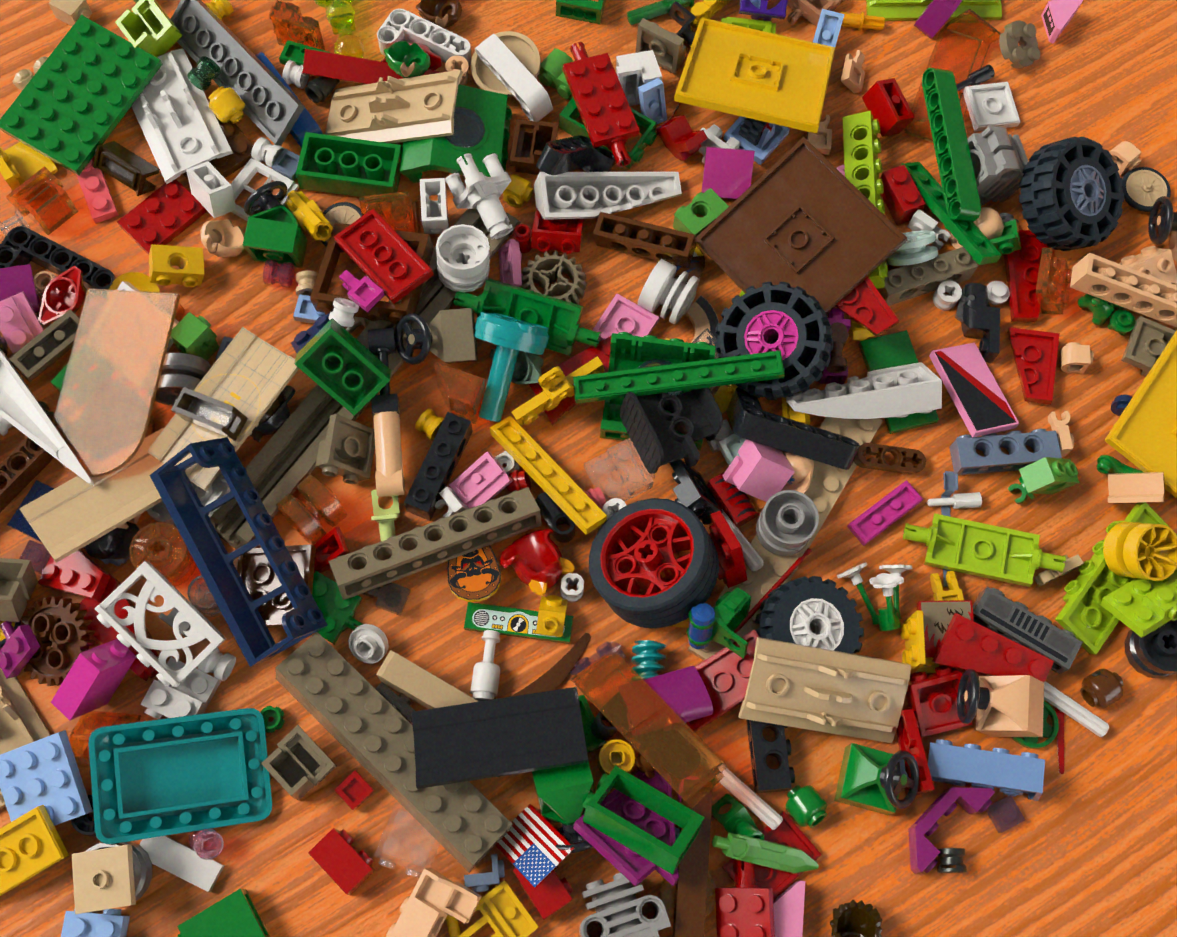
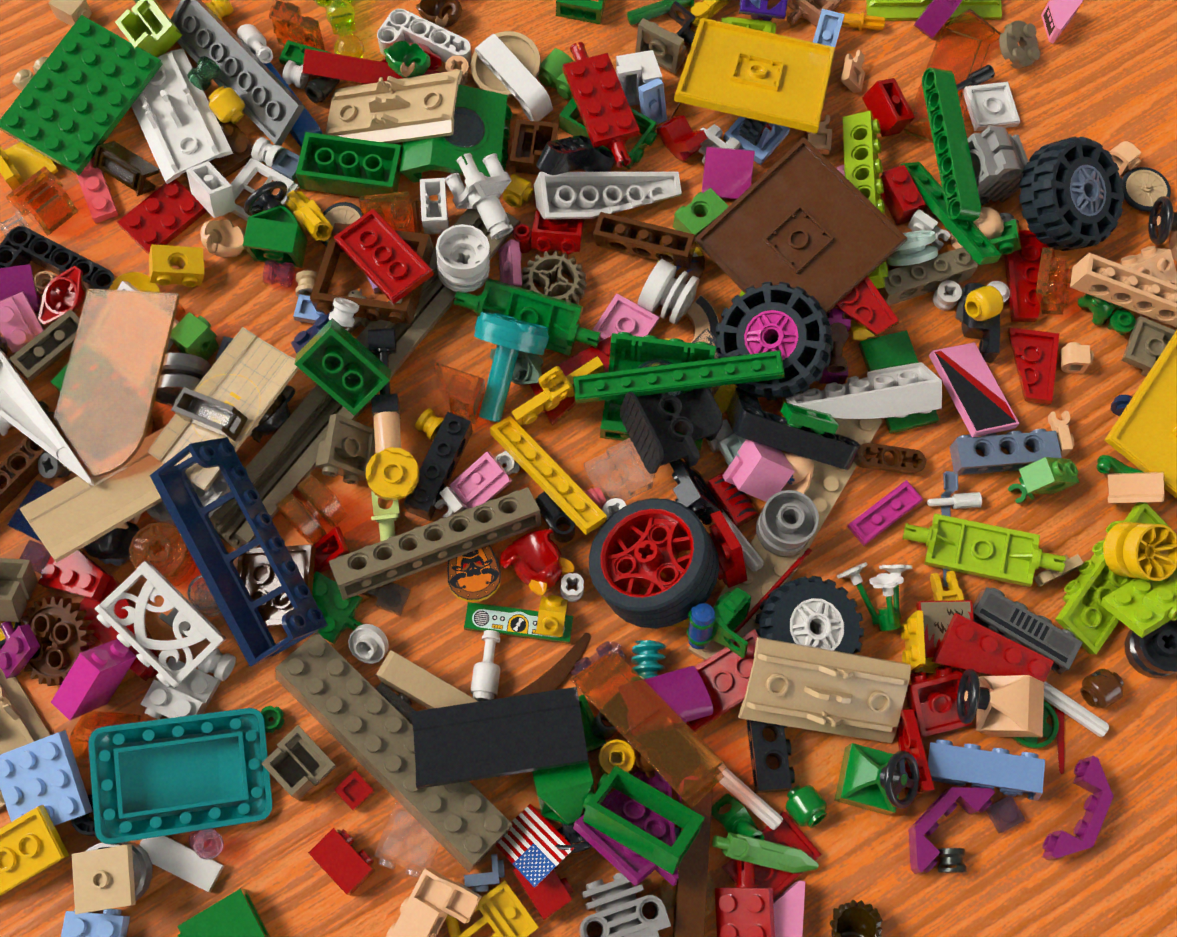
dark pink plate [339,270,385,312] -> none
dark tan piece [395,308,478,365] -> none
red plate [506,469,531,493] -> none
none -> dark grey wheel [38,452,72,479]
none -> white piece [236,24,273,63]
none -> yellow tile [365,447,420,500]
none -> green plate [781,402,839,434]
none -> yellow head [965,286,1004,321]
none -> magenta slope [1042,756,1114,860]

